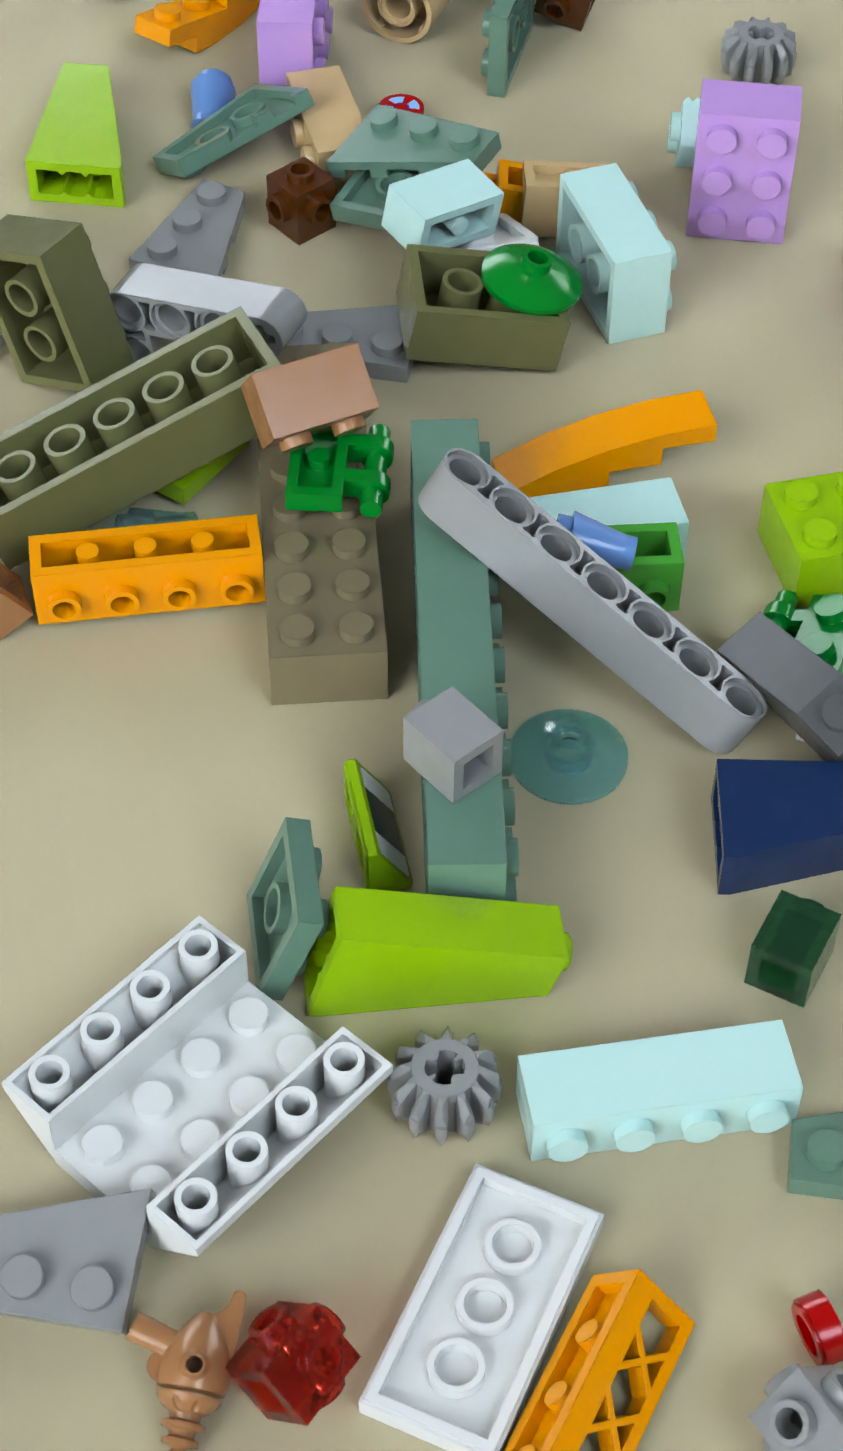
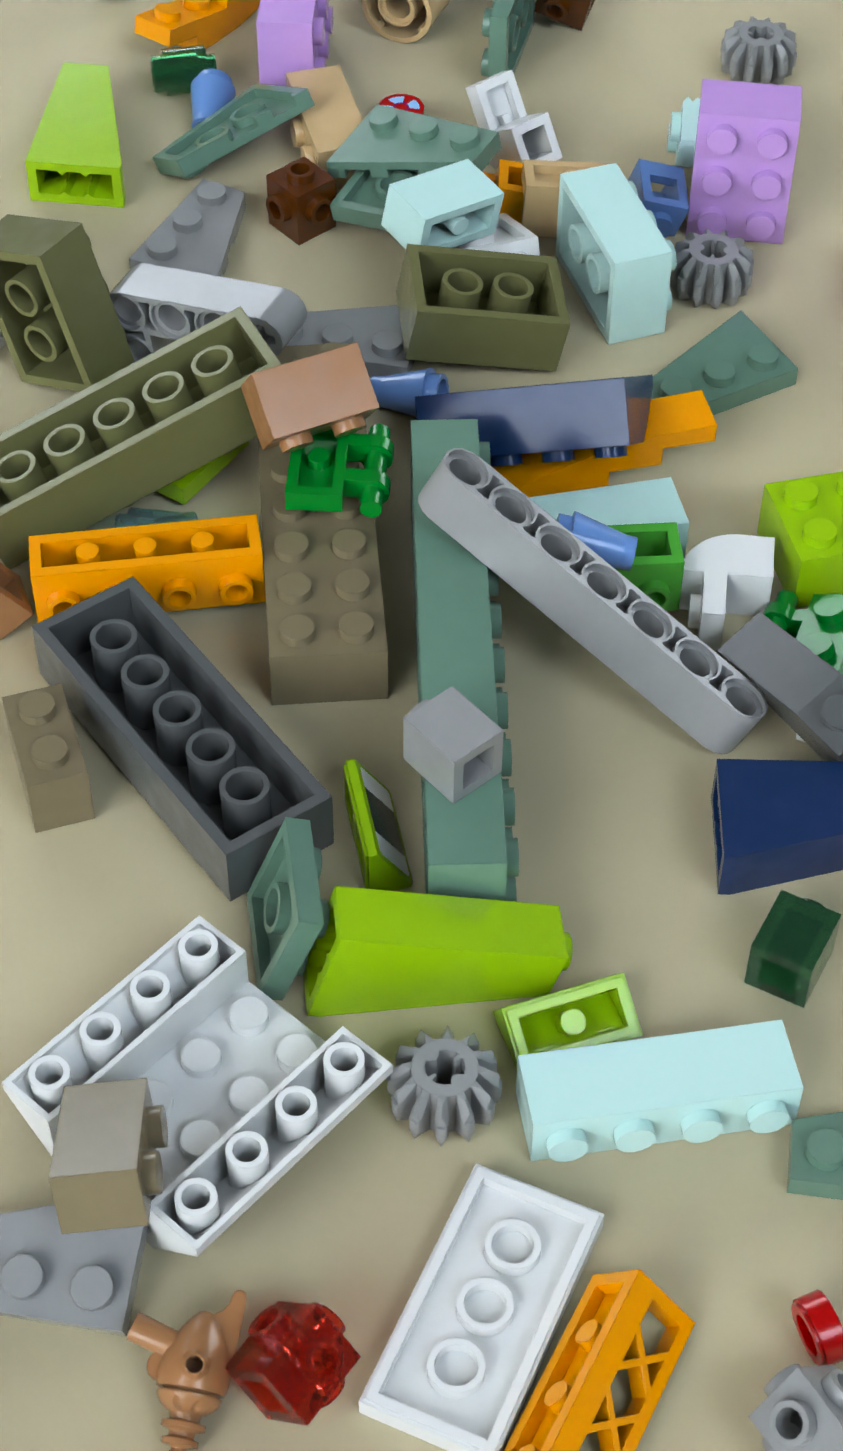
green dish [481,243,583,316] -> none
clear light blue dish [511,709,628,805] -> none
none -> dark tan brick [2,684,95,833]
none -> dark grey brick [32,577,334,902]
none -> dark tan brick [48,1078,168,1234]
none -> clear green brick [150,45,217,96]
none -> medium blue cone [370,368,449,417]
none -> slope [415,374,653,467]
none -> white brick [465,70,563,170]
none -> lime slope [493,972,643,1069]
none -> medium blue brick [628,159,689,238]
none -> sand green wing [651,310,798,415]
none -> light grey gear [670,228,754,310]
none -> white brick [679,534,775,653]

